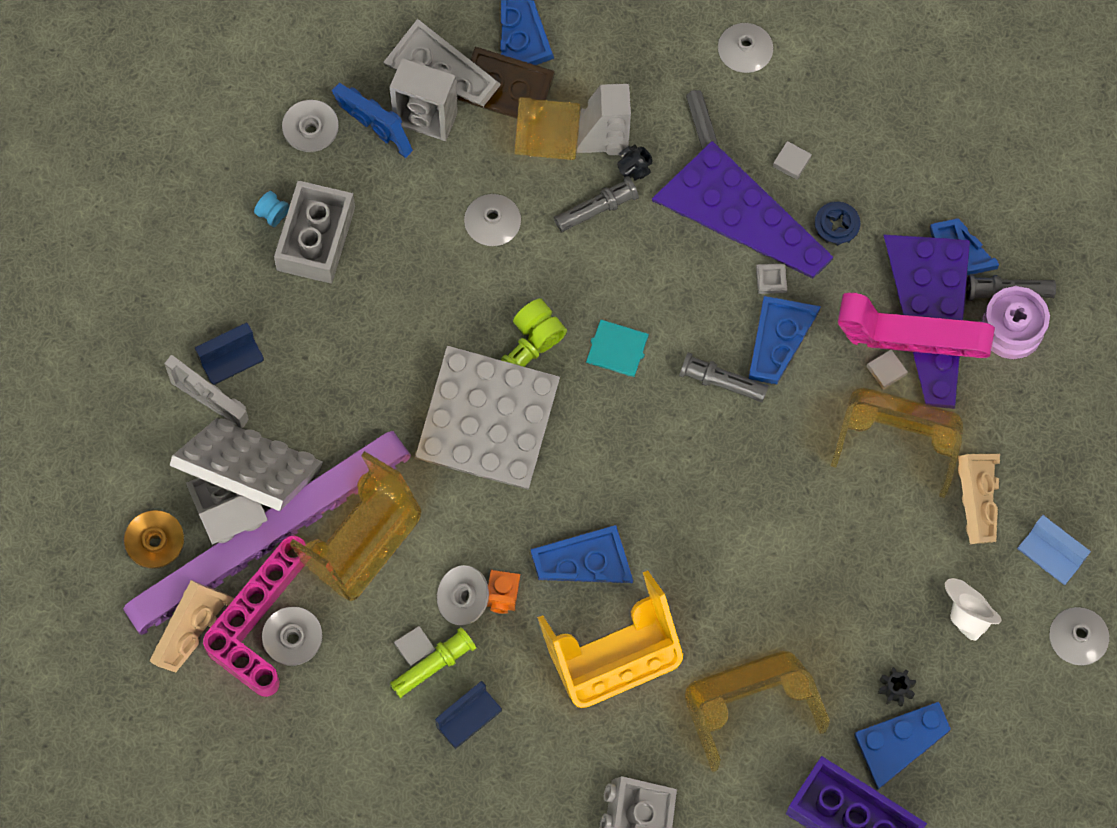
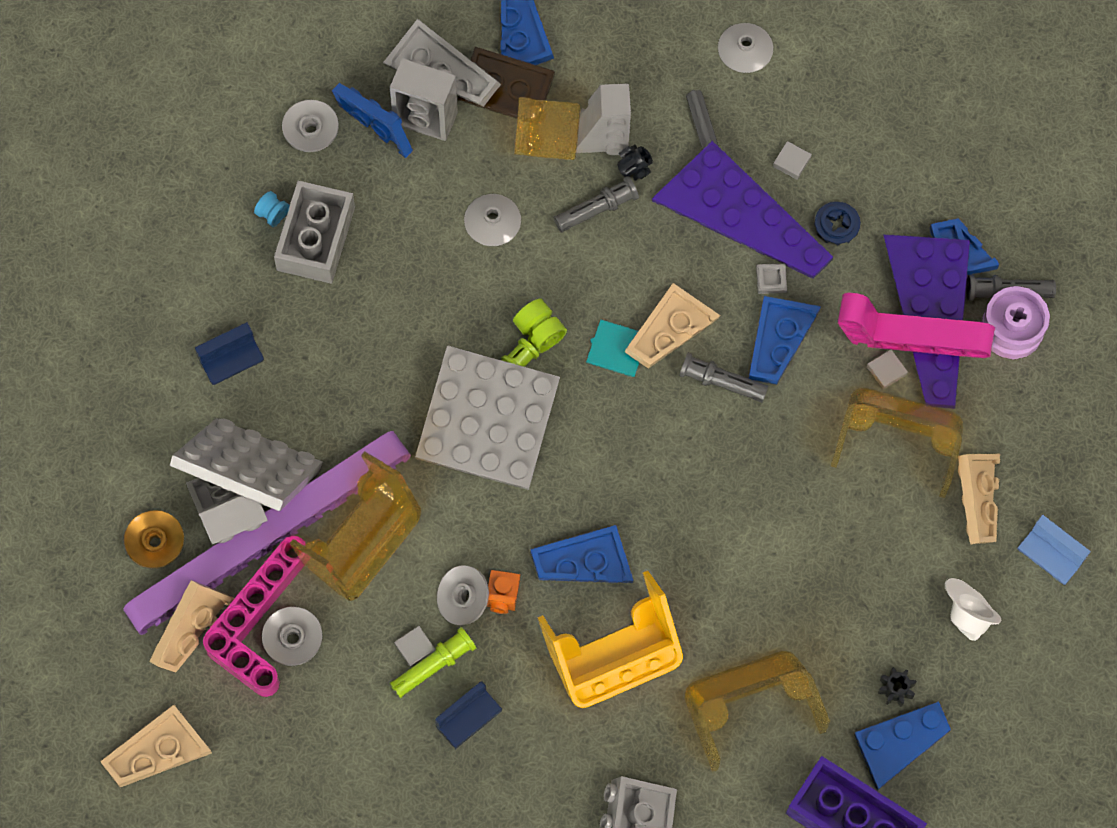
light grey wing [164,354,249,428] -> none
light grey dish [1049,607,1109,665] -> none
none -> tan wing [100,705,212,787]
none -> tan wing [625,283,721,368]

